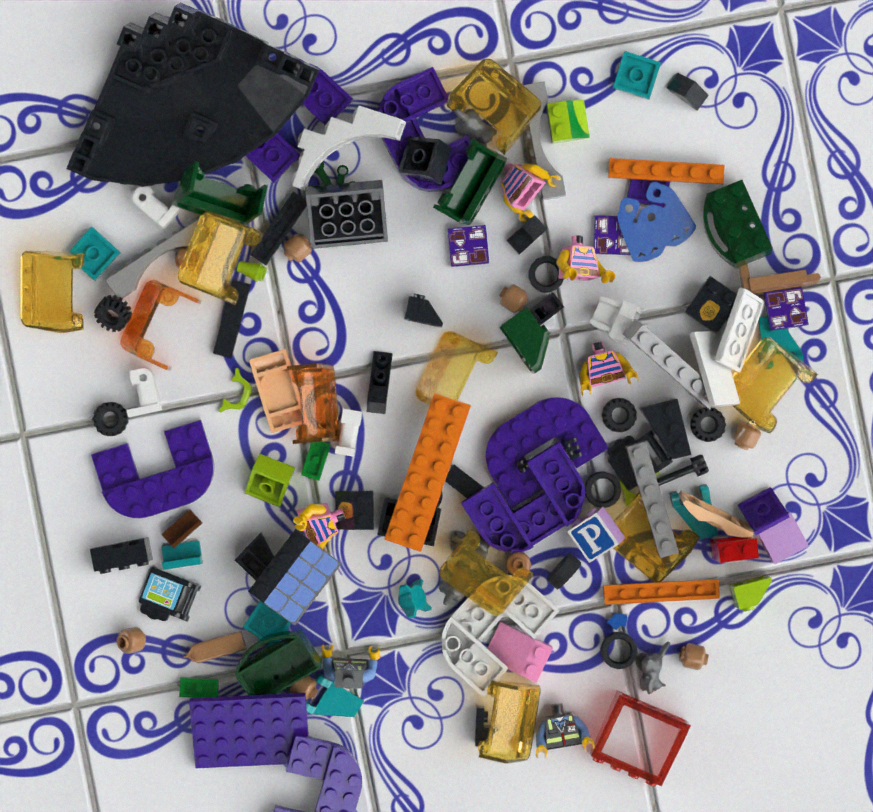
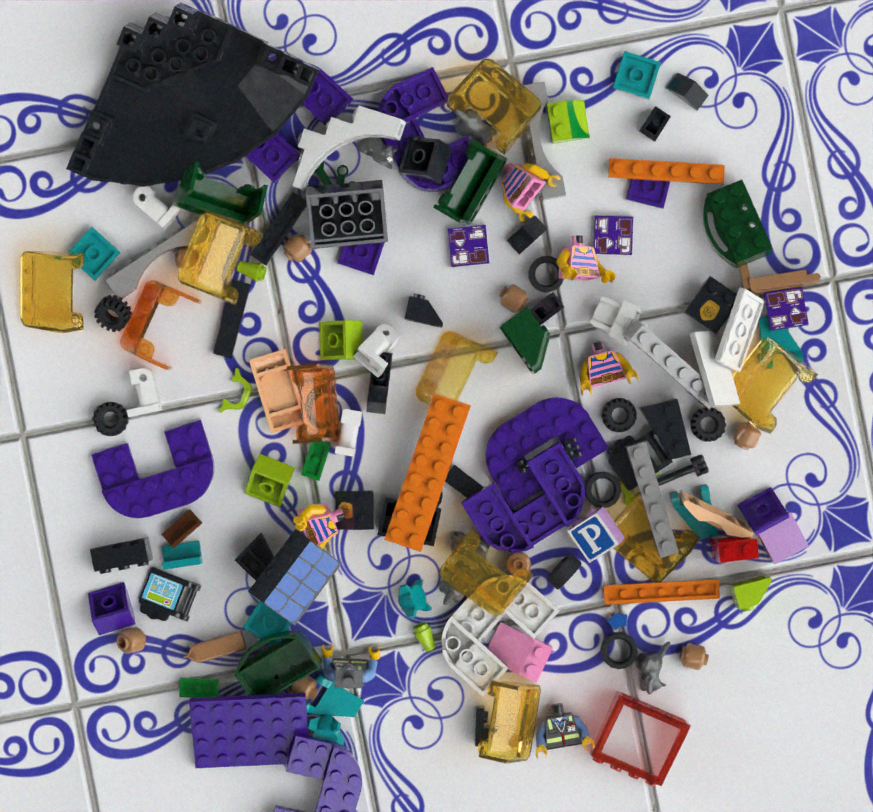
blue piece [617,182,696,262] -> none
none -> dark purple slope [88,582,136,635]
none -> teal piece [307,715,345,746]
none -> lime slope [319,320,363,360]
none -> dark purple tile [338,242,385,276]
none -> white piece [353,324,401,378]
none -> dark grey animal [357,137,397,169]
none -> lime cone [413,622,436,652]
none -> black slope [639,106,671,142]

